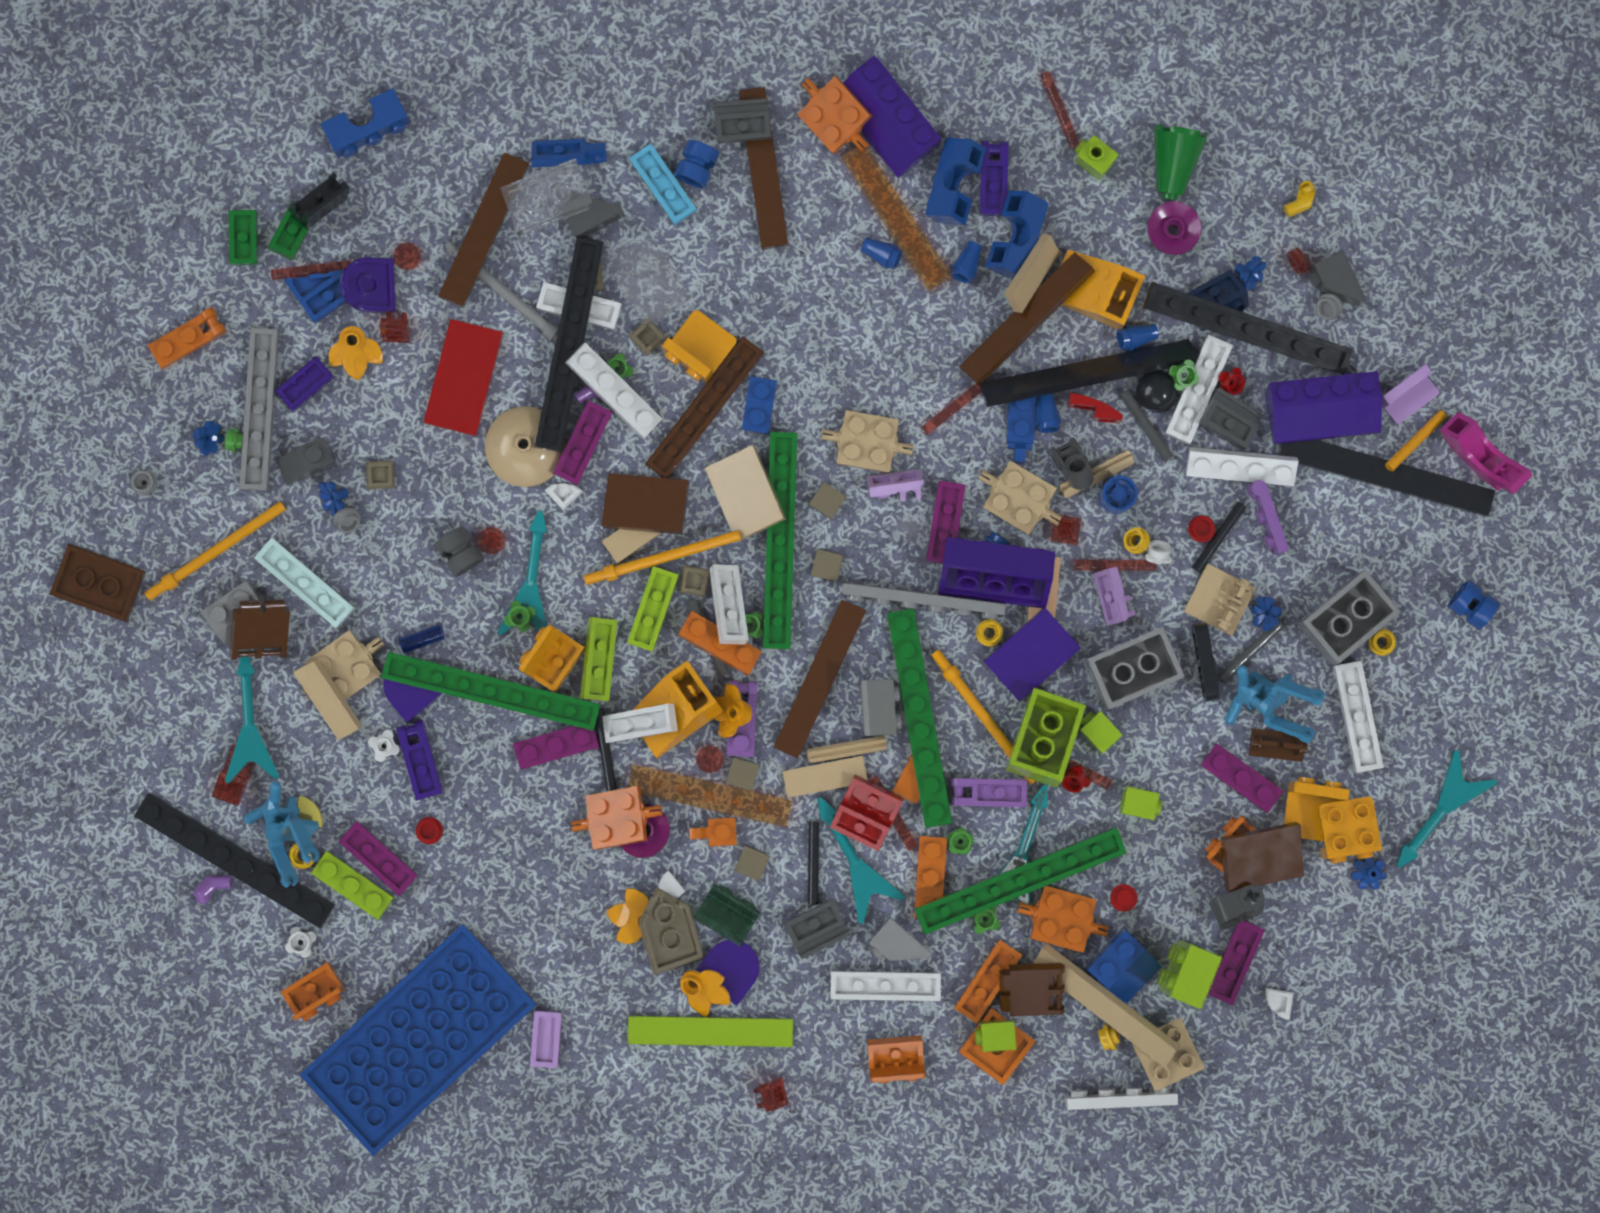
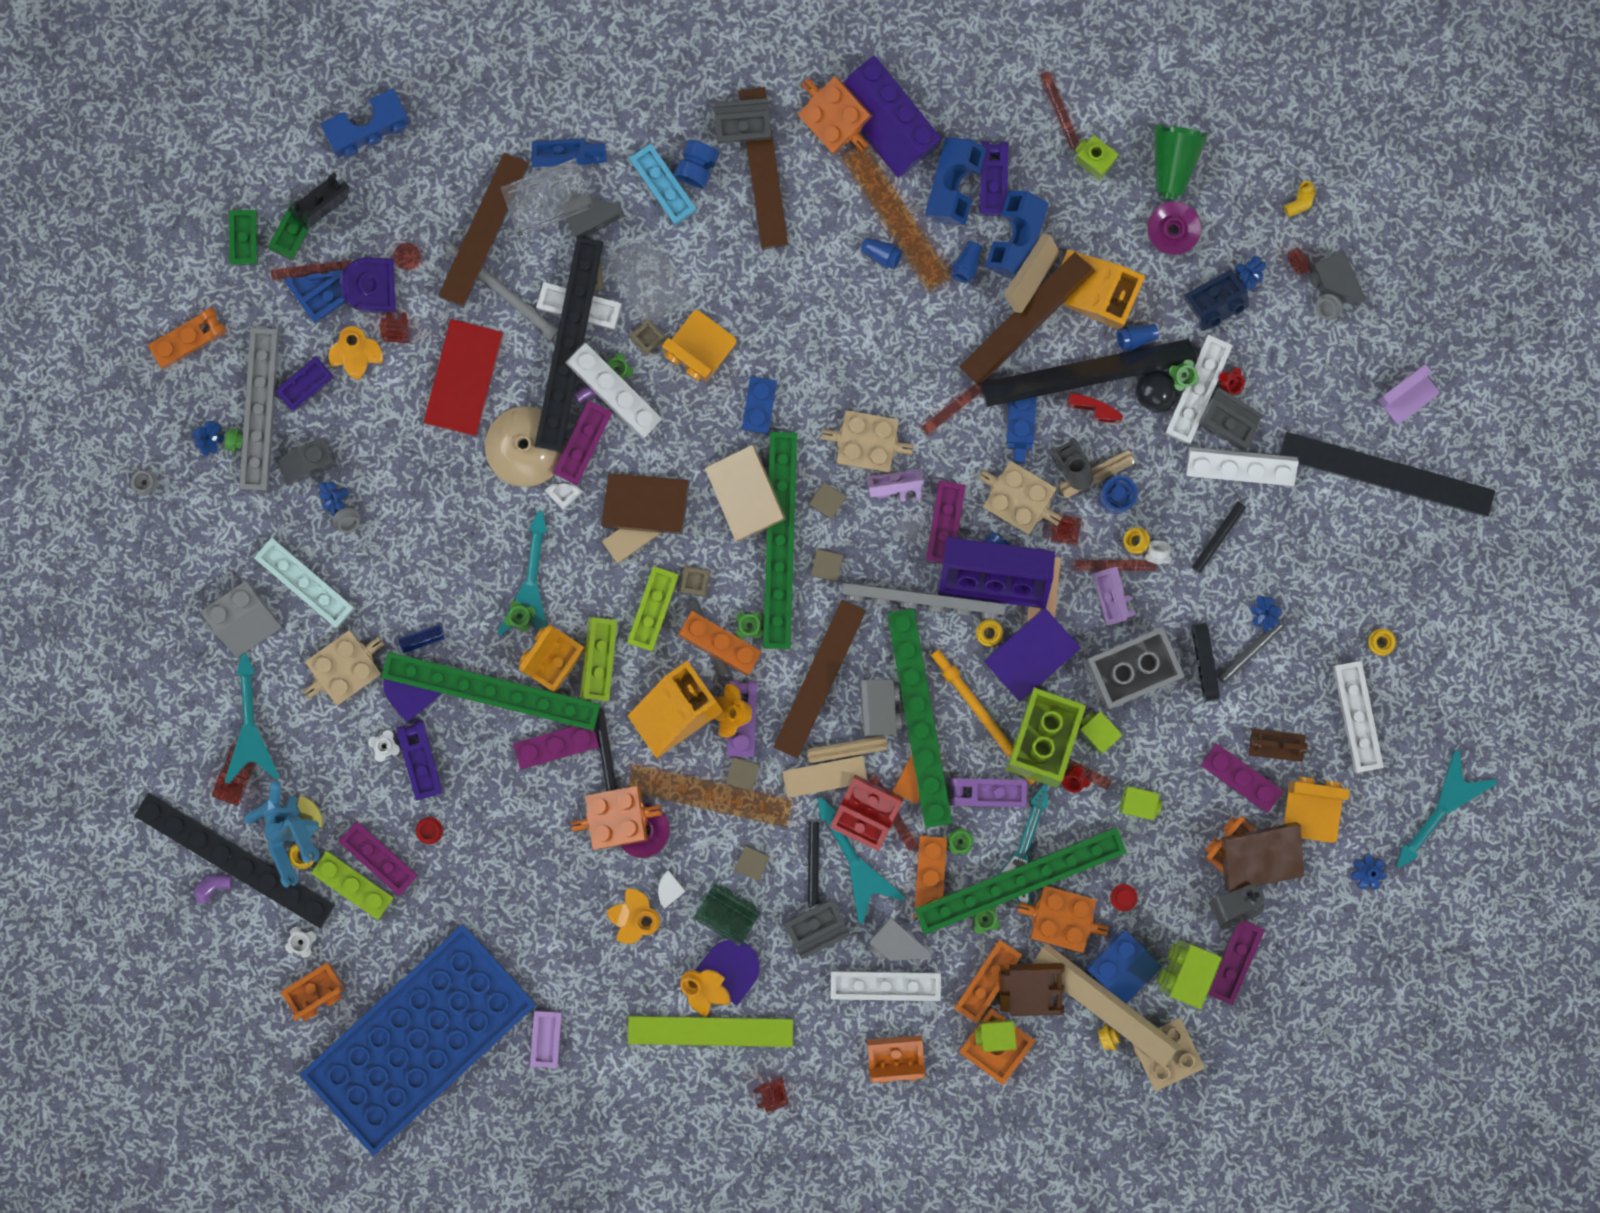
reddish brown tile [49,544,146,622] -> none
light orange bar [144,501,287,601] -> none
reddish brown plate [230,599,290,660] -> none
tan tile [293,658,362,740] -> none
dark tan tile [366,460,395,490] -> none
dark grey wheel [434,526,484,577] -> none
clear red tile [478,527,506,555] -> none
light orange bar [584,530,742,585] -> none
white plate [602,704,678,743] -> none
dark tan tile [638,887,704,975] -> none
reddish brown tile [645,336,764,478] -> none
orange plate [689,818,737,847] -> none
clear red tile [696,746,724,773] -> none
white plate [709,564,749,644] -> none
blue cone [1035,393,1062,433] -> none
white plate [1065,1086,1178,1110] -> none
dark grey bar [1120,389,1173,462] -> none
black plate [1143,282,1353,375] -> none
tan hinge [1183,563,1256,636] -> none
red plate [1188,515,1215,543] -> none
dark azure piece [1225,665,1325,743] -> none
medium lavender plate [1247,480,1289,556] -> none
dark purple slope [1265,371,1382,445] -> none
white tile [1265,988,1293,1020] -> none
light grey brick [1297,570,1401,666] -> none
light orange bracket [1318,797,1382,864] -> none
light orange bar [1385,410,1447,472] -> none
dark pink arch [1440,411,1533,495] -> none
blue wheel [1447,579,1500,630] -> none

